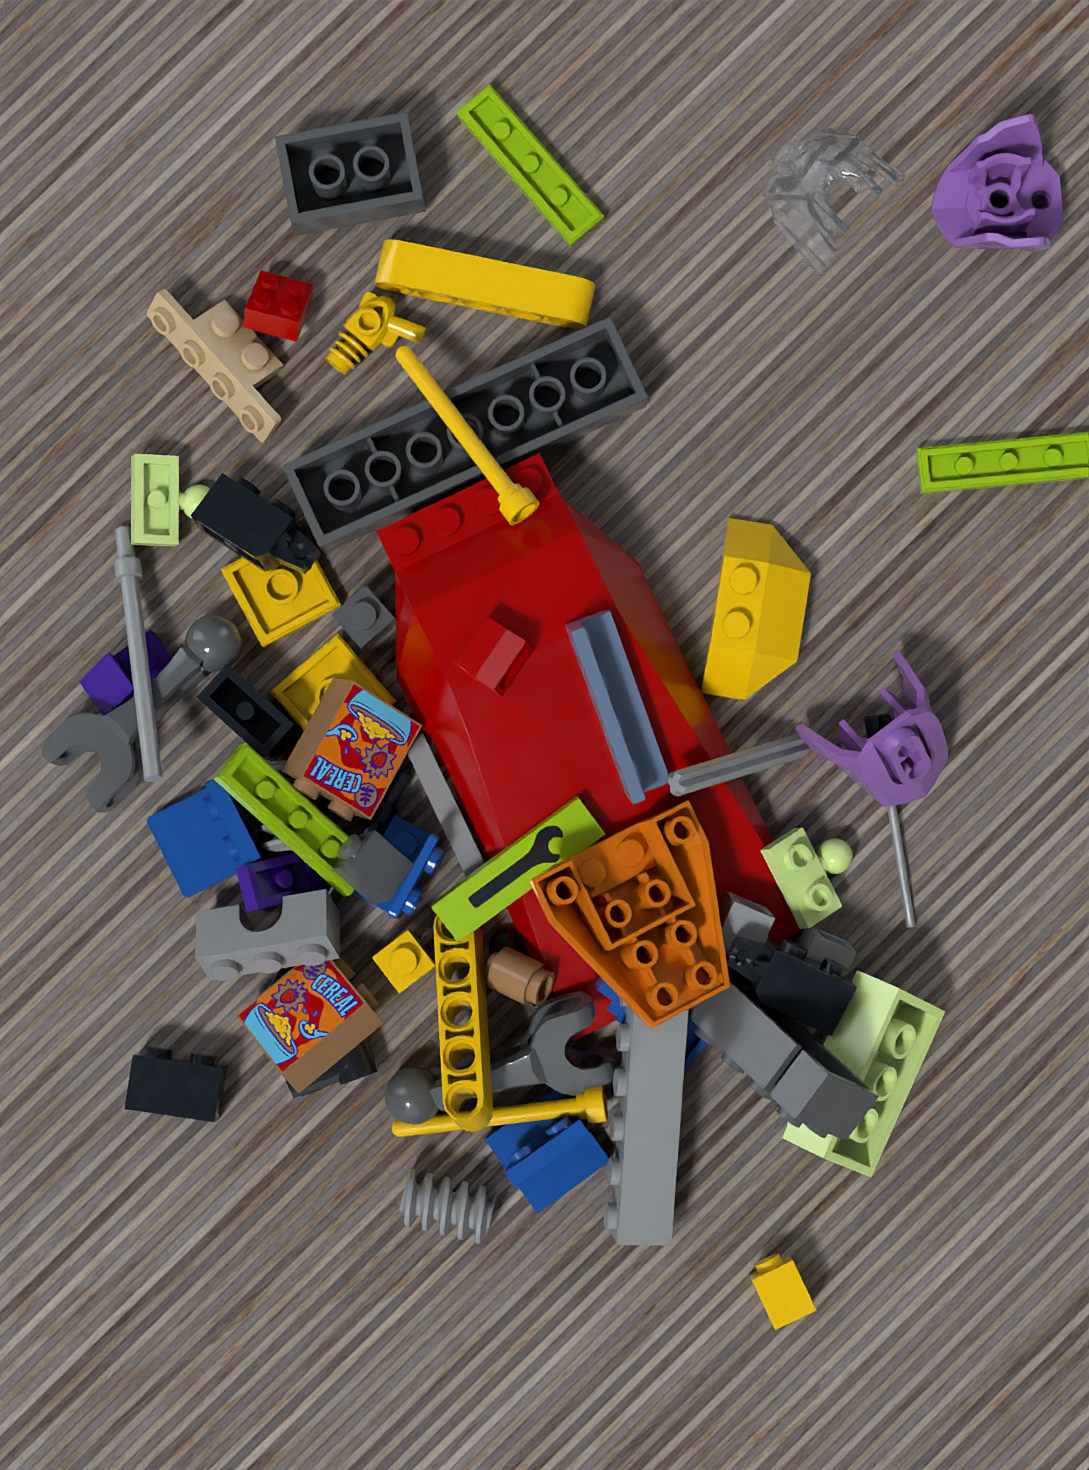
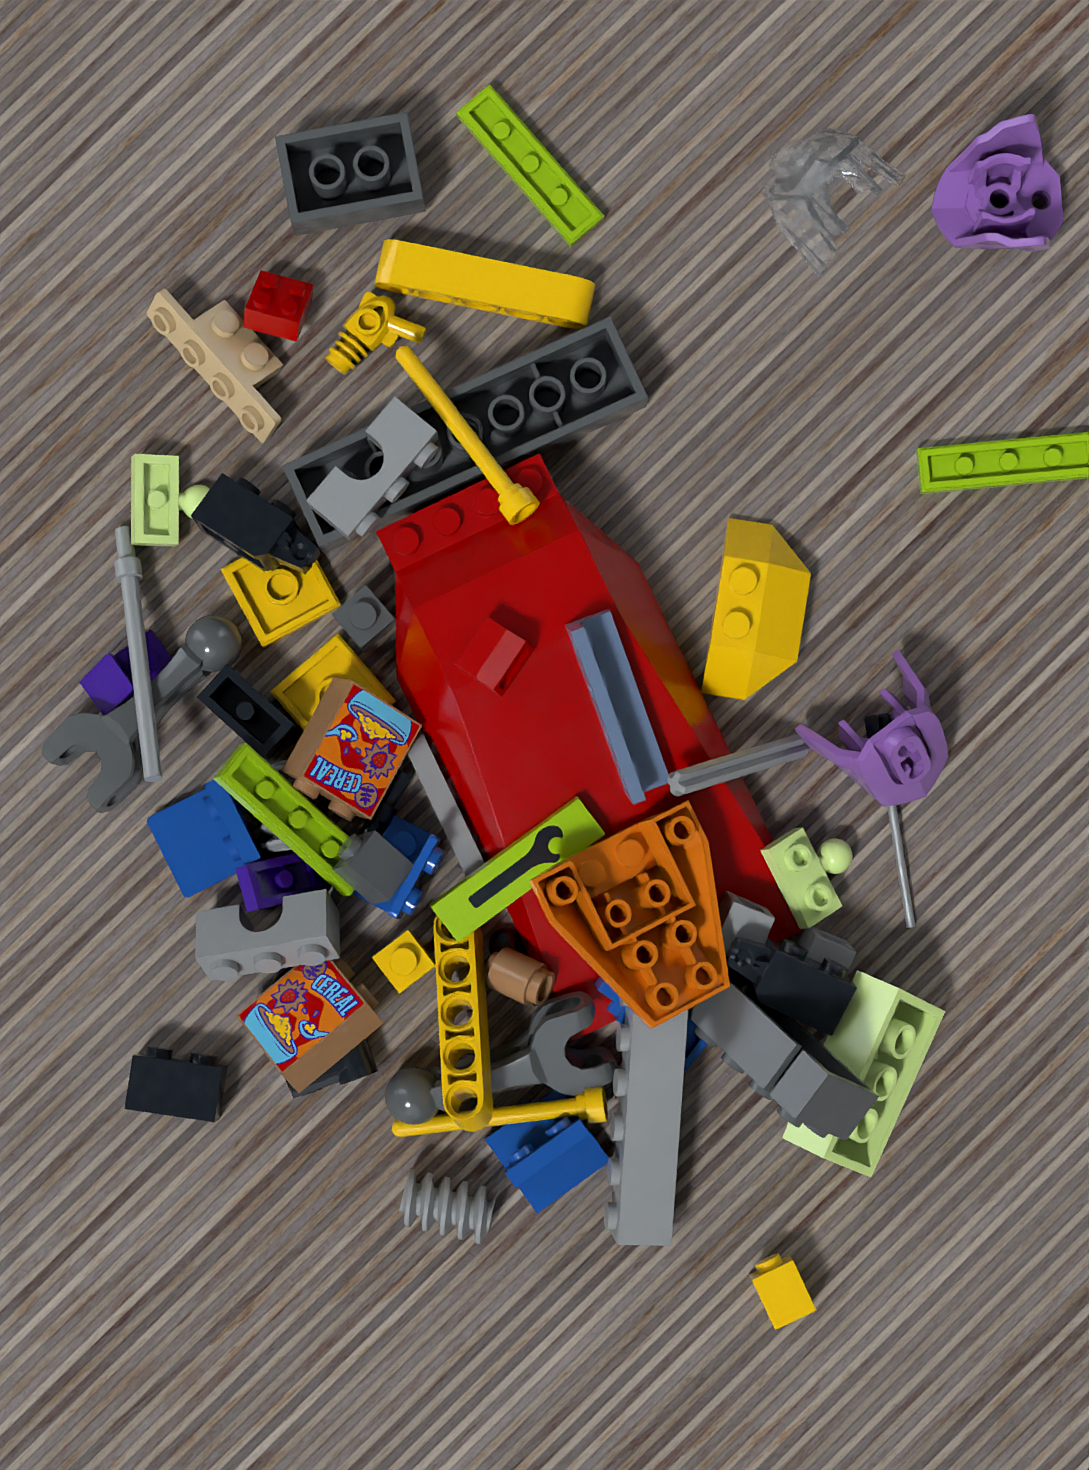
none -> light grey arch [306,397,439,542]

